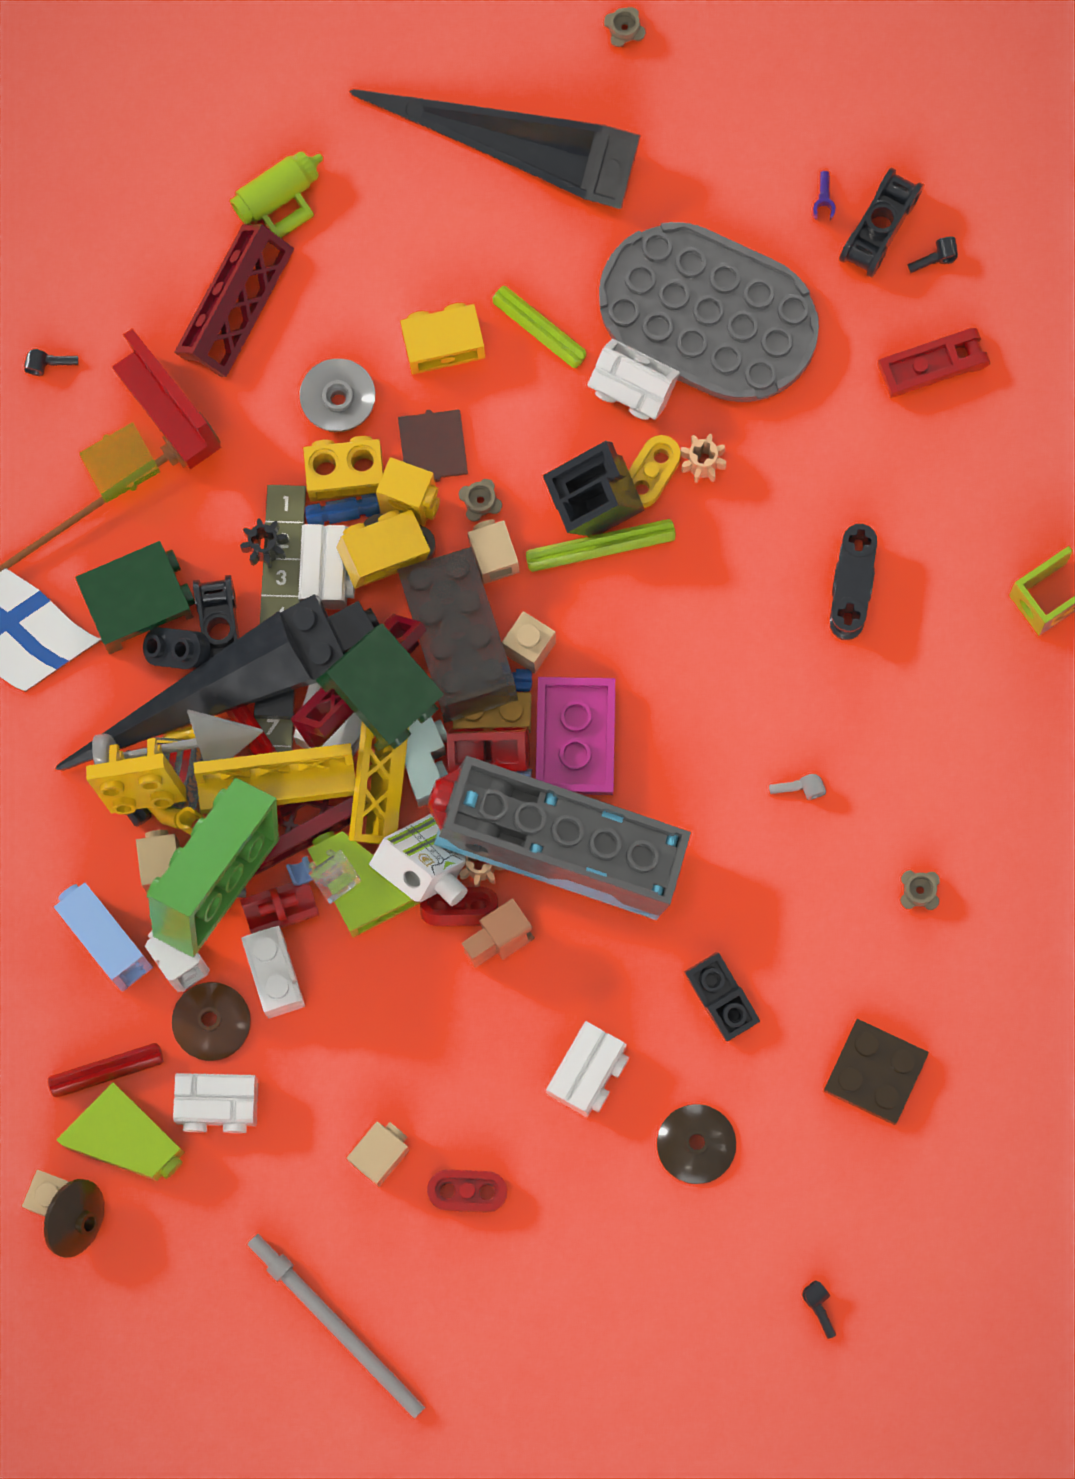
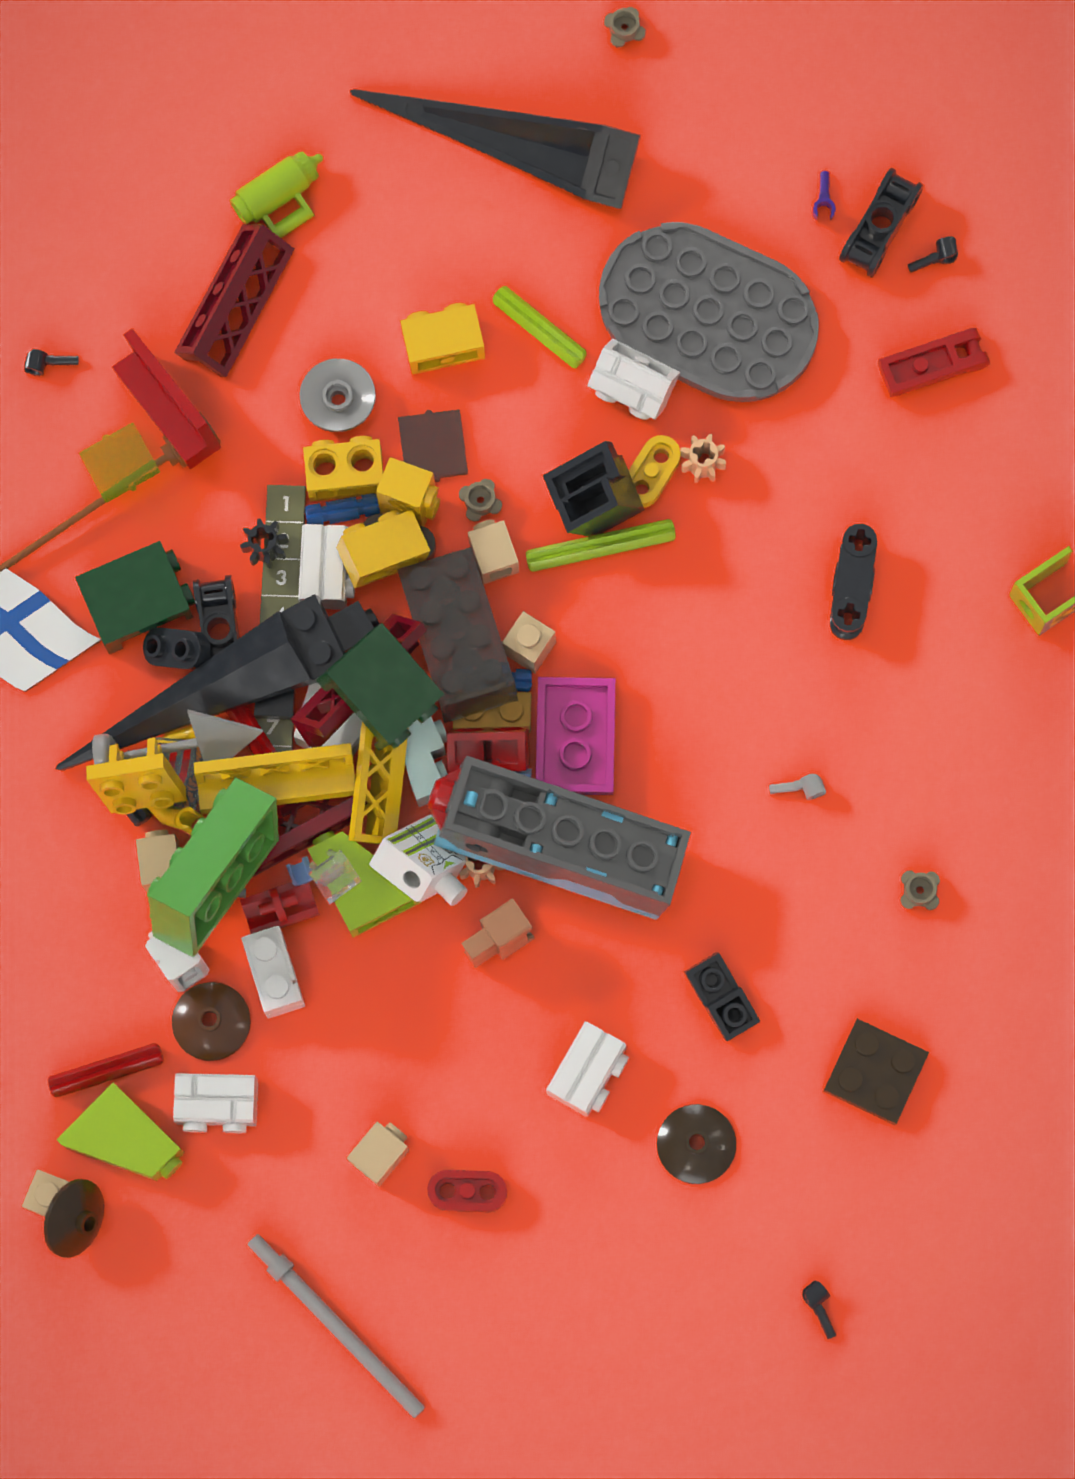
light blue window [54,882,153,992] -> none
red plate [419,886,498,926] -> none

